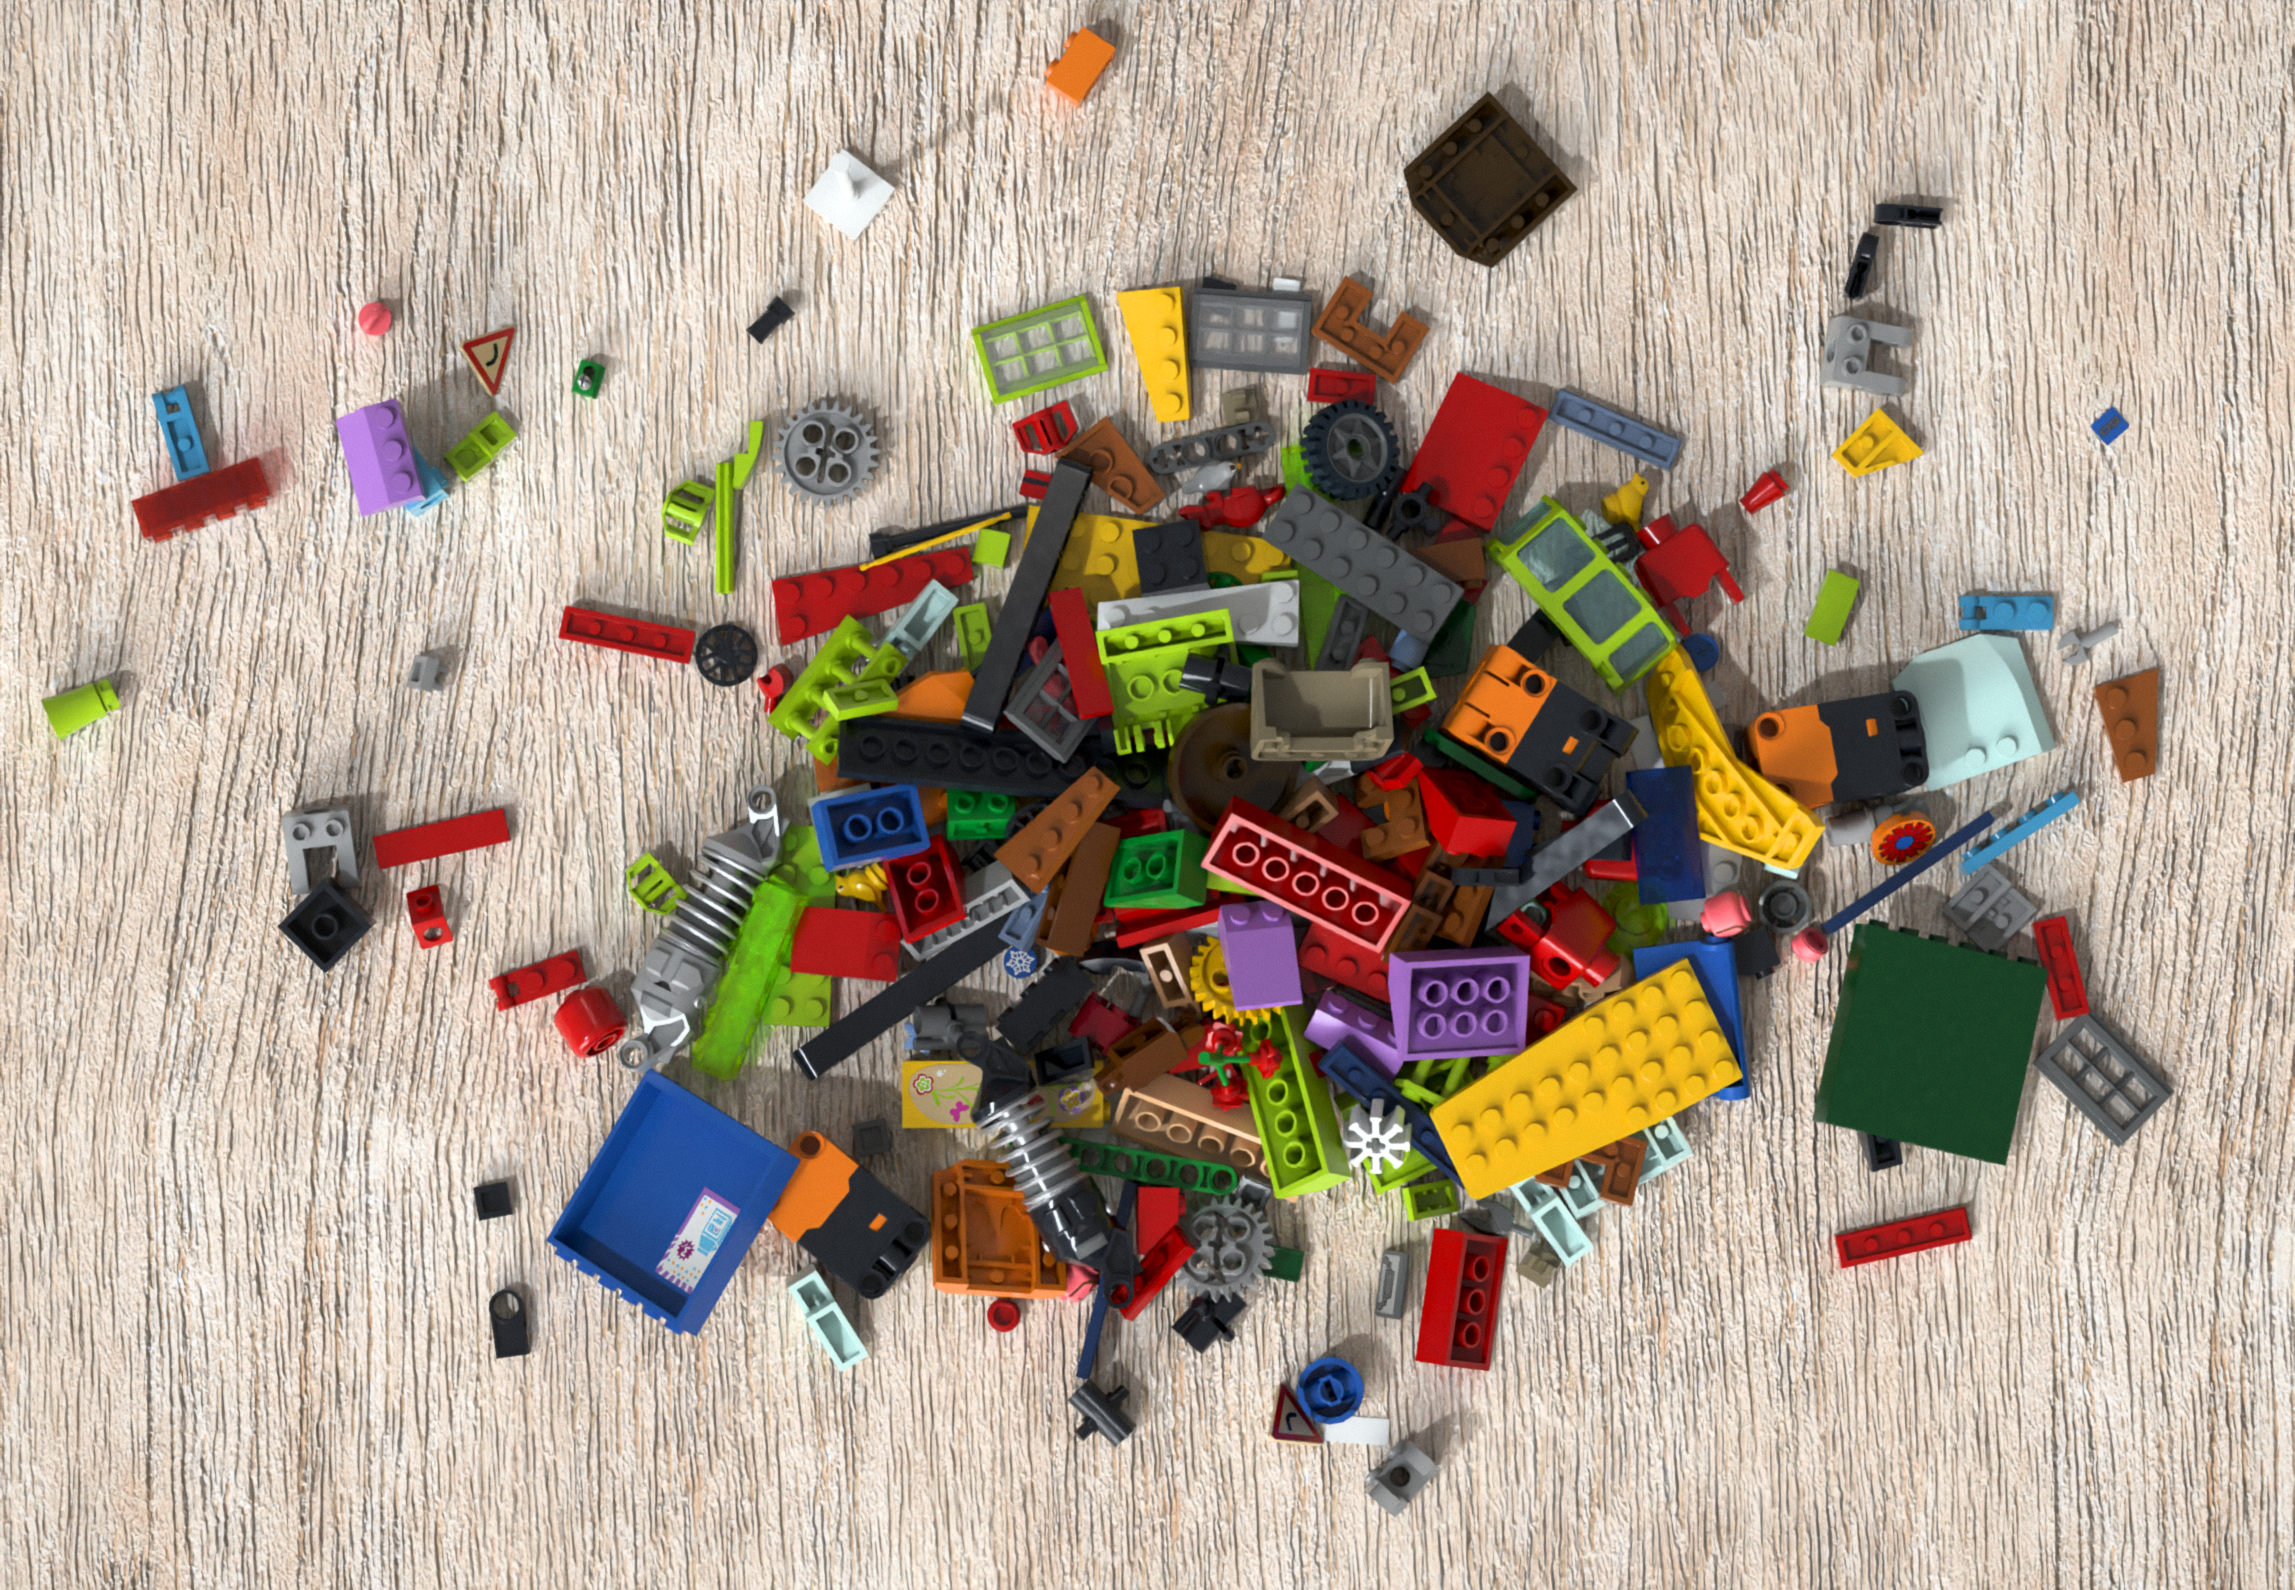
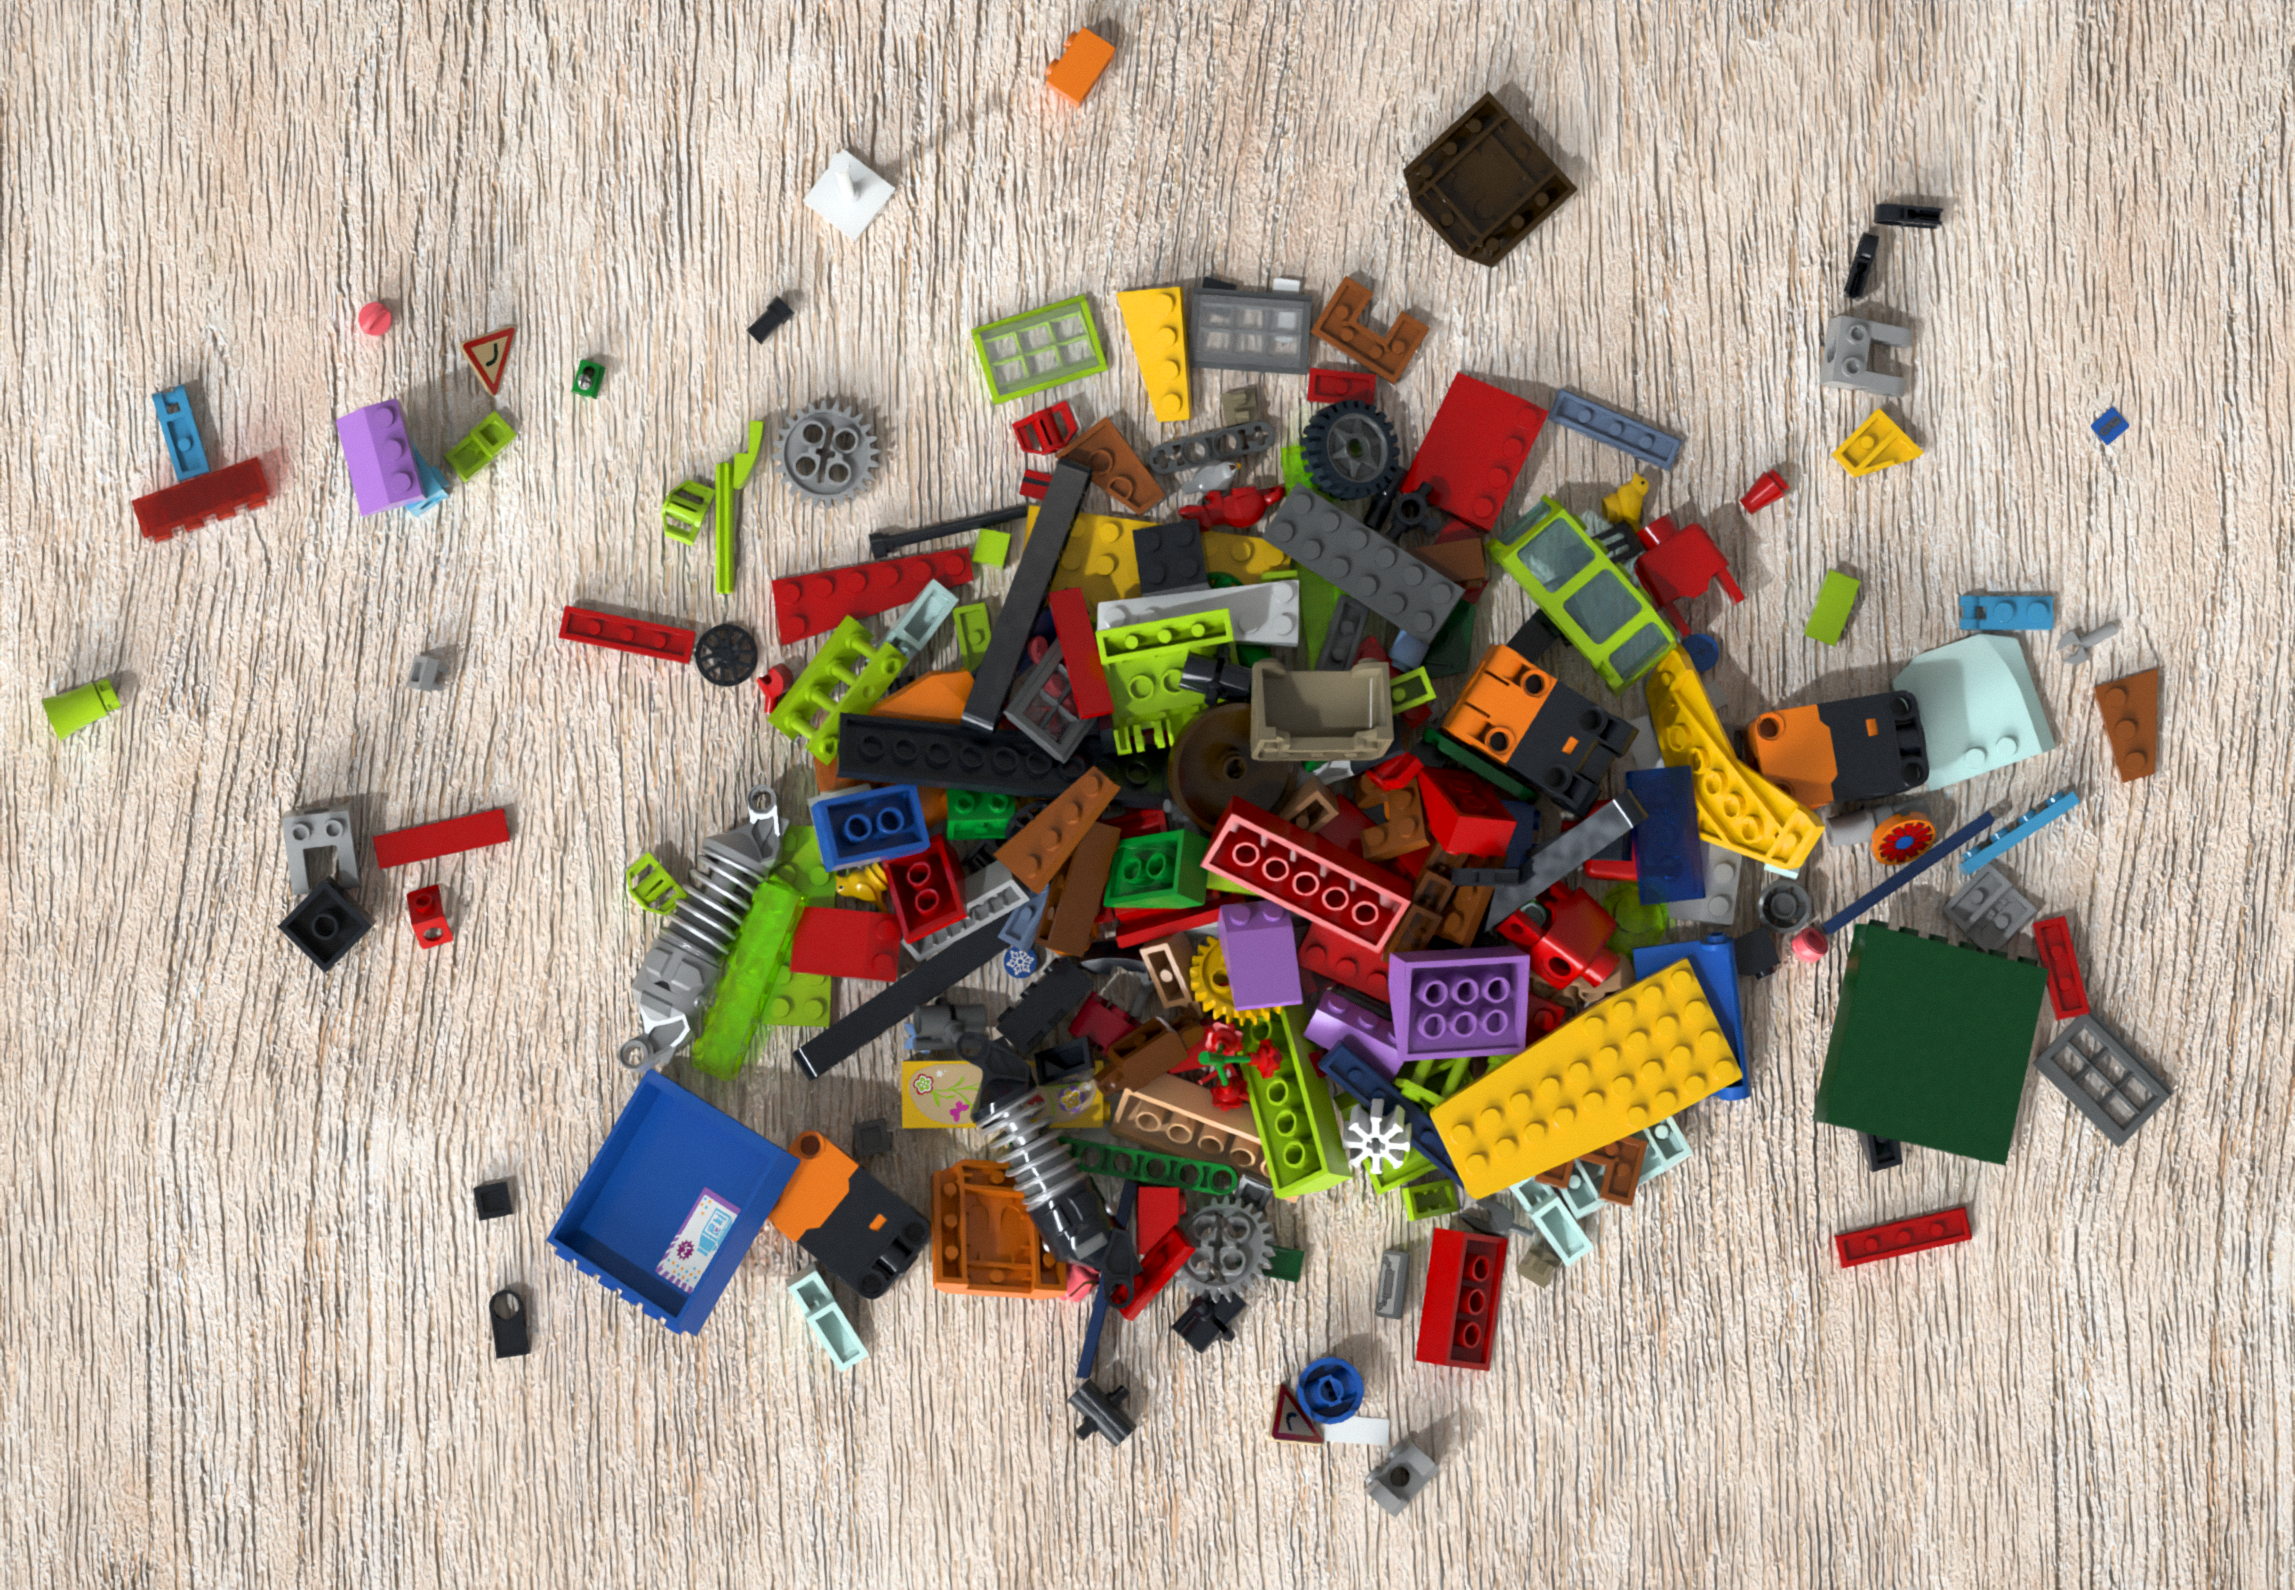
red plate [488,950,588,1012] -> none
red head [554,985,629,1059] -> none
lime plate [822,678,899,721] -> none
yellow piece [859,512,1012,572] -> none
red plate [987,1298,1021,1332] -> none
coral head [1700,890,1752,938] -> none

